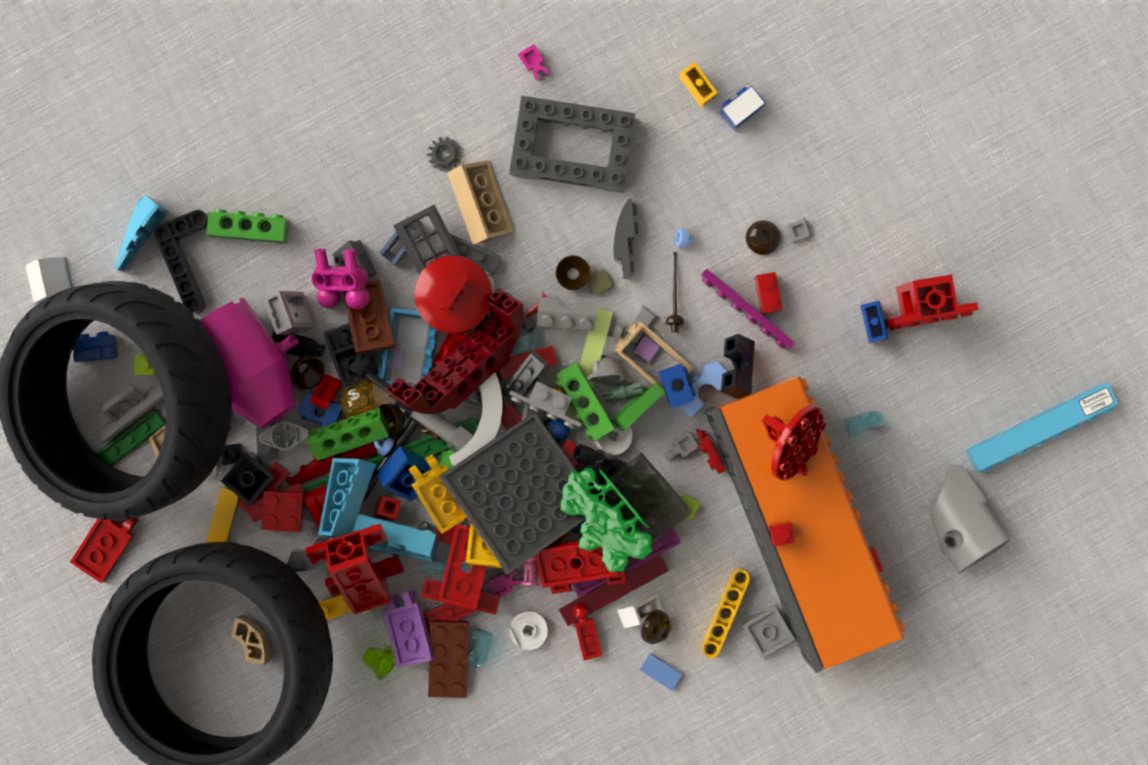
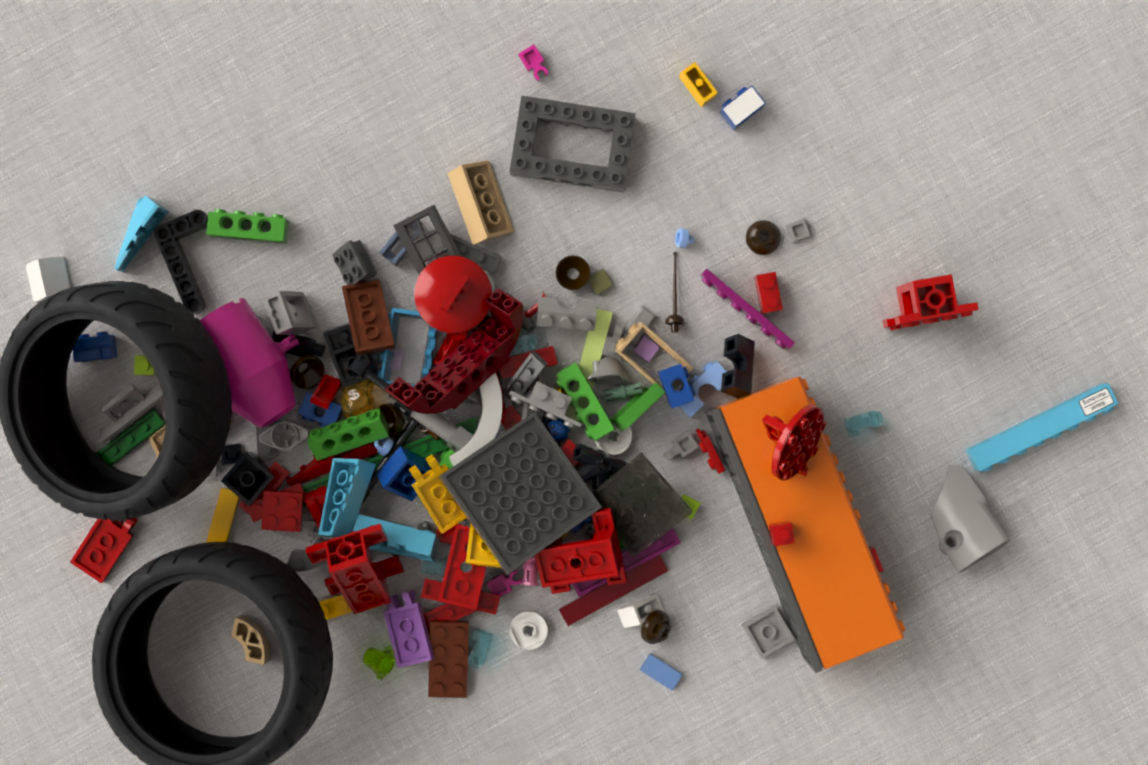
dark pink piece [311,248,370,310] -> none
red brick [373,496,401,522] -> none
dark grey gear [427,137,462,171] -> none
green plant [560,468,653,572] -> none
red plate [573,604,602,661] -> none
dark grey slope [613,199,638,278] -> none
yellow beam [701,568,750,658] -> none
blue brick [860,301,888,343] -> none

